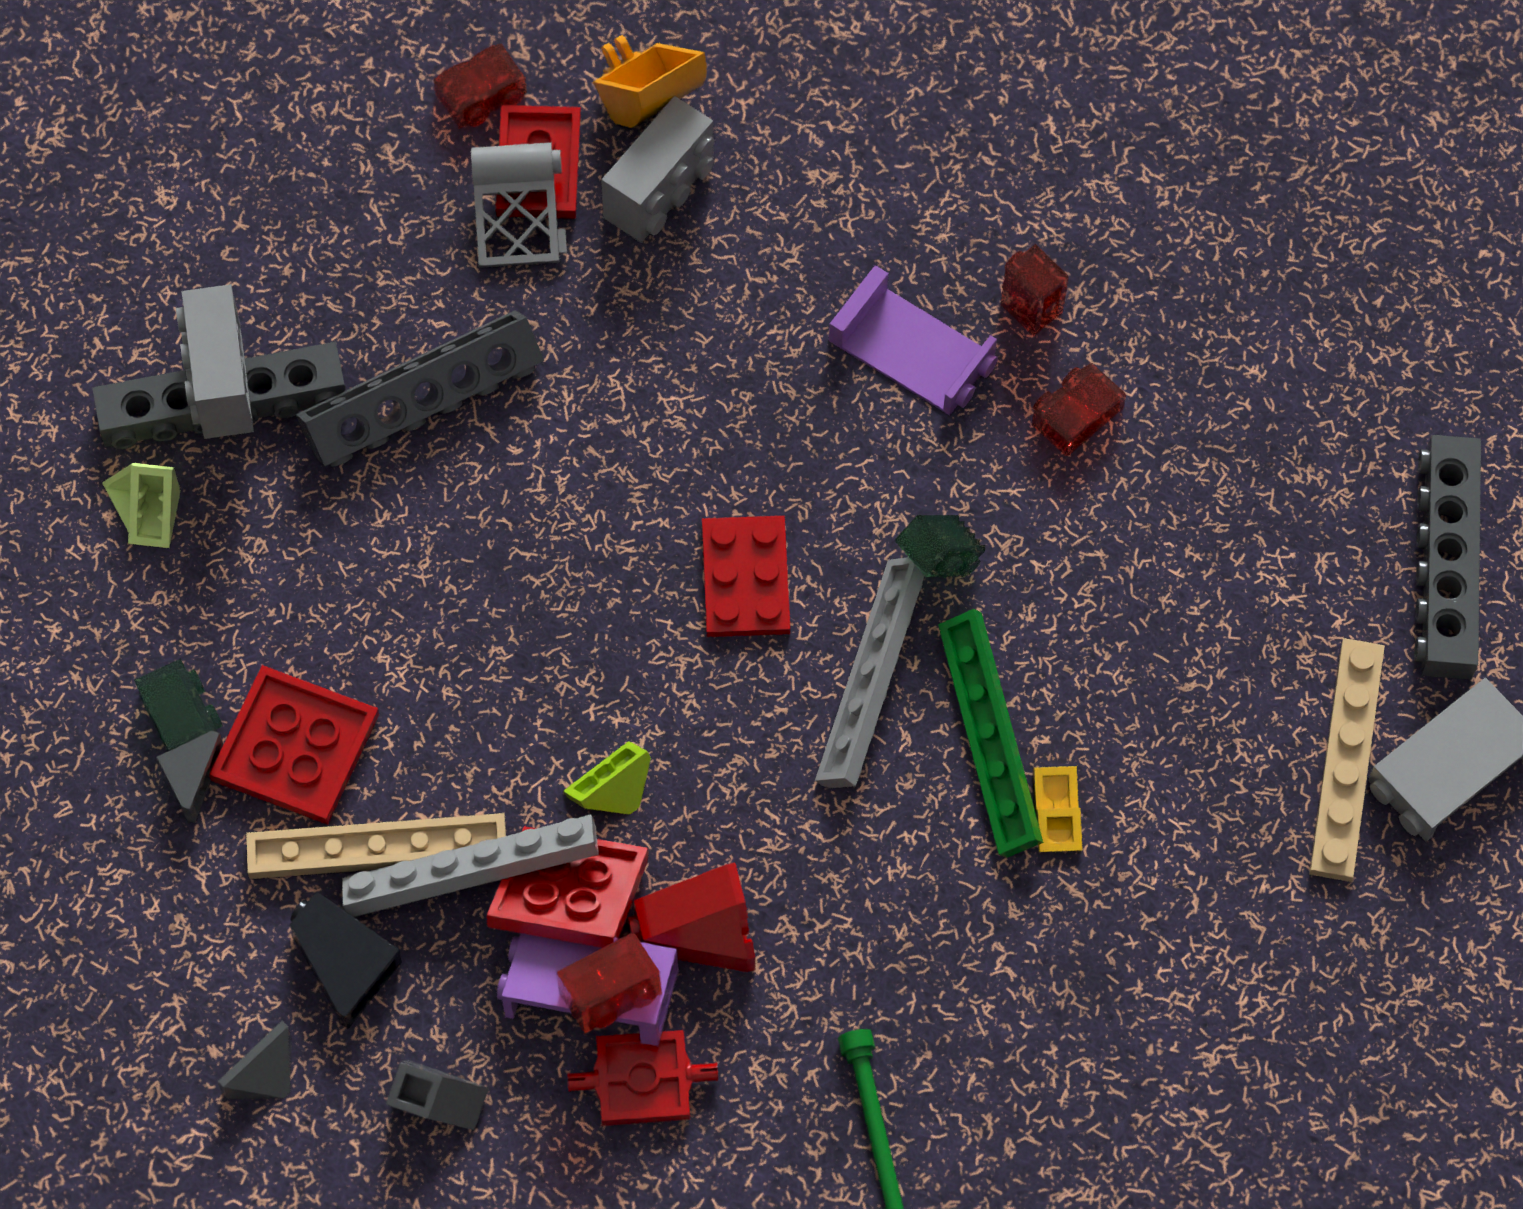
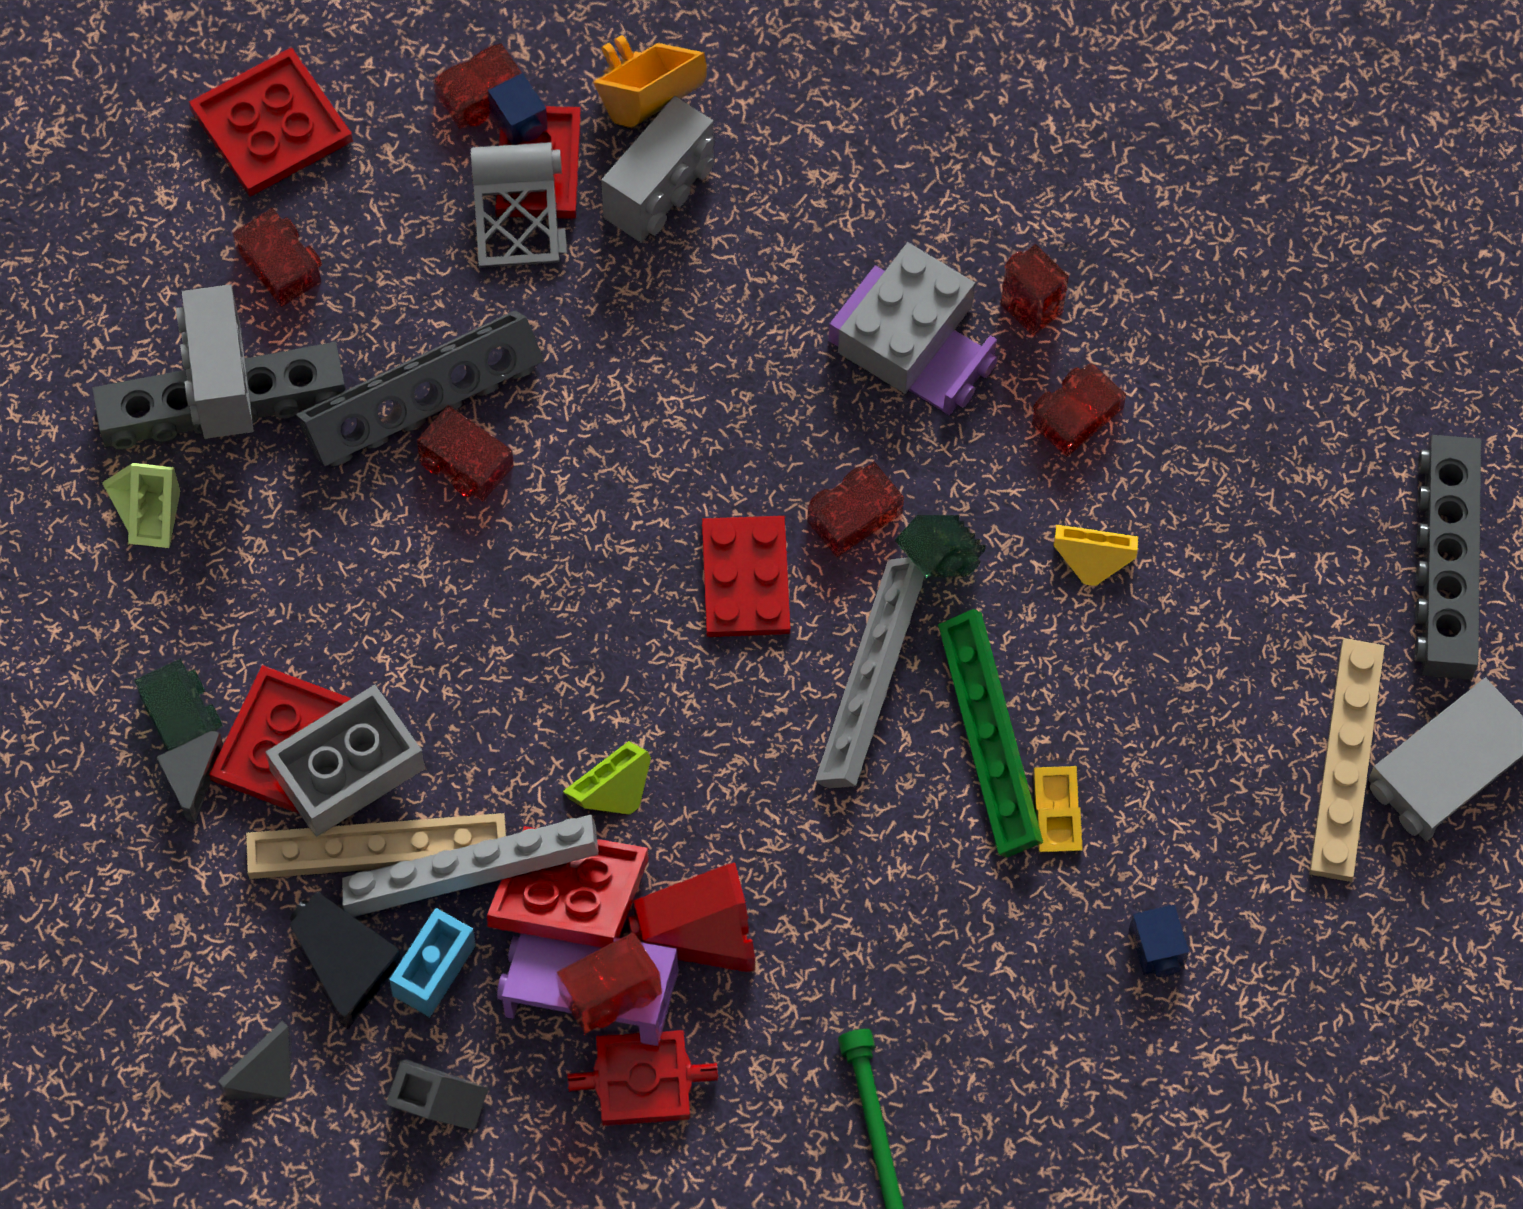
none -> red plate [189,47,353,197]
none -> clear red brick [232,207,322,307]
none -> light grey brick [266,685,425,837]
none -> medium azure brick [389,908,476,1017]
none -> clear red brick [417,405,514,501]
none -> dark blue brick [488,73,548,145]
none -> clear red brick [807,462,904,557]
none -> light grey brick [838,242,975,394]
none -> yellow slope [1054,525,1138,586]
none -> dark blue brick [1129,904,1189,977]

